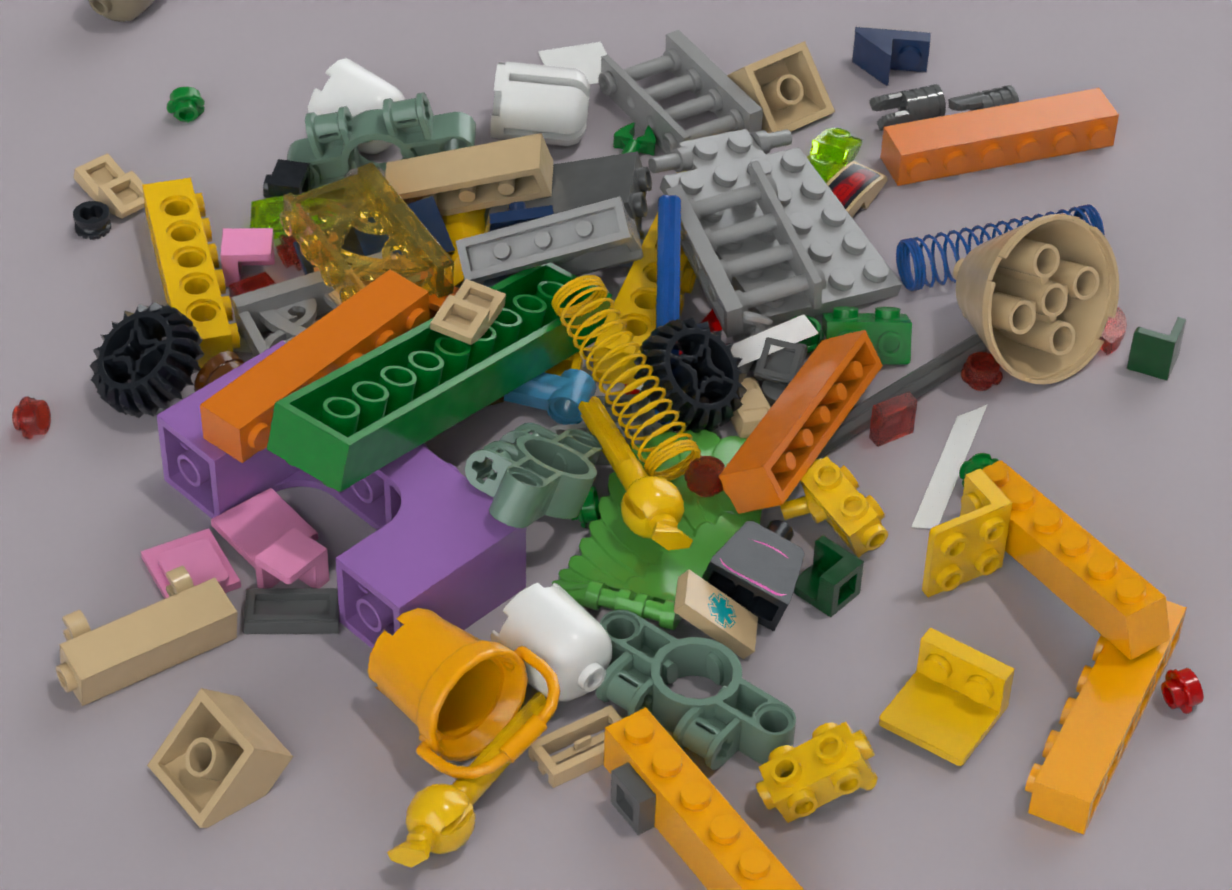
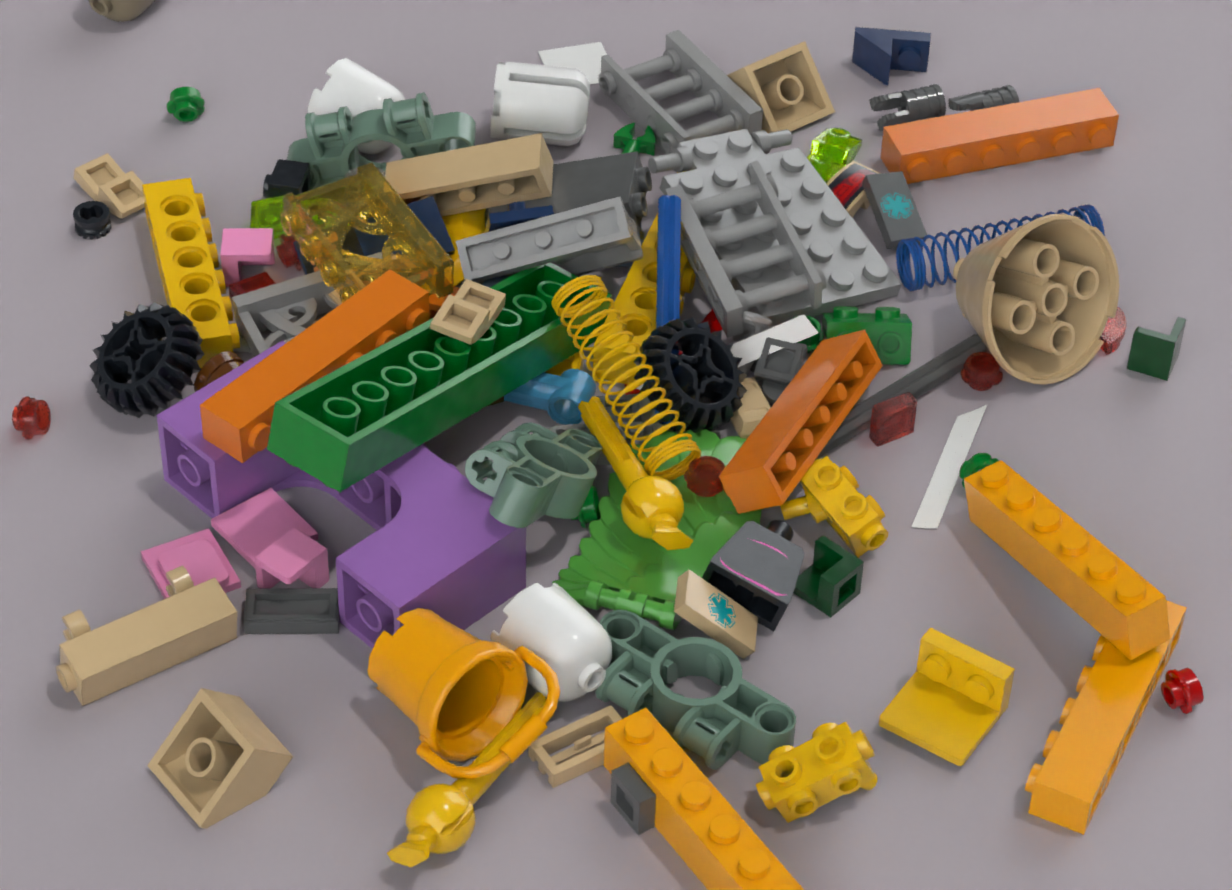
yellow bracket [922,468,1012,597] -> none
none -> dark grey tile [862,171,927,249]

